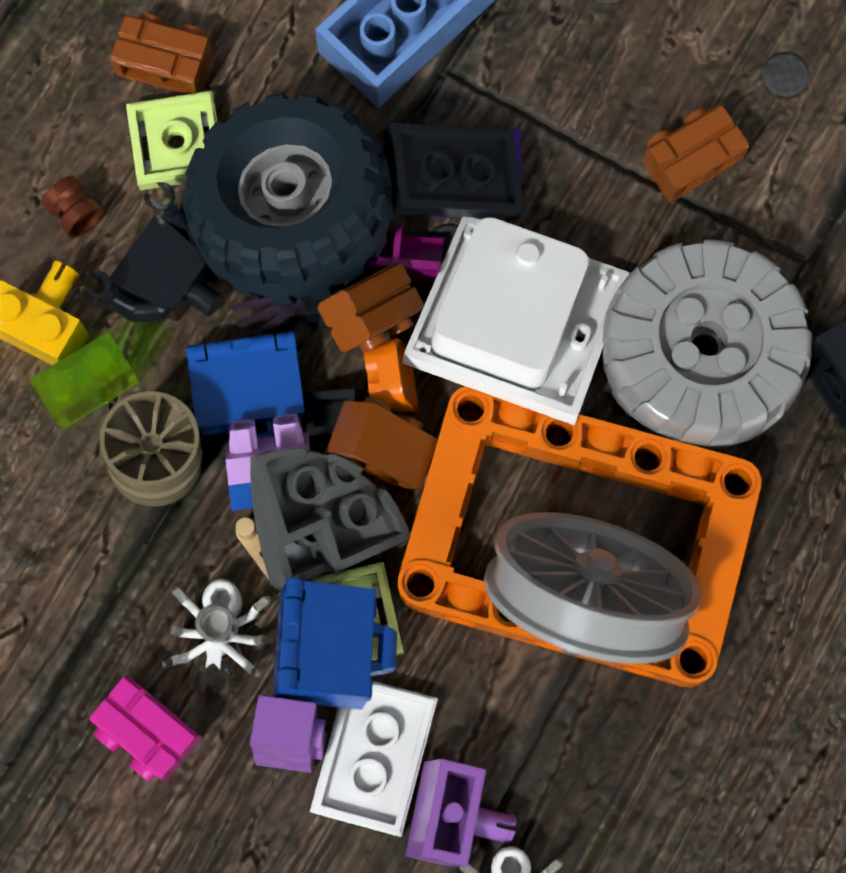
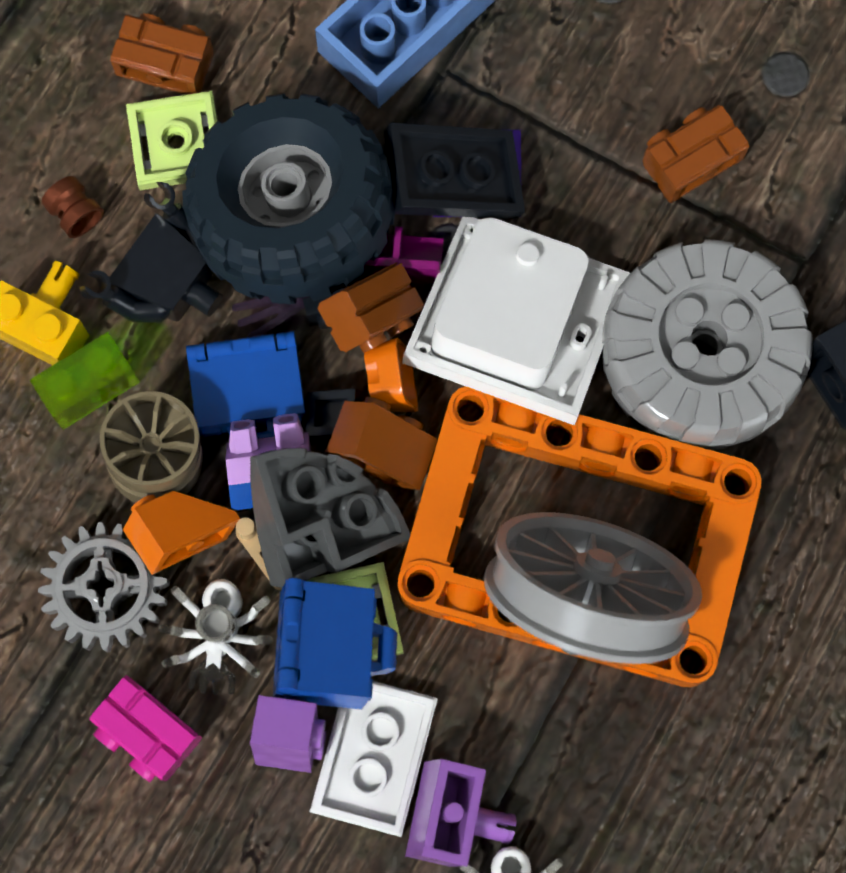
none -> light grey gear [38,522,170,652]
none -> orange slope [123,491,240,575]

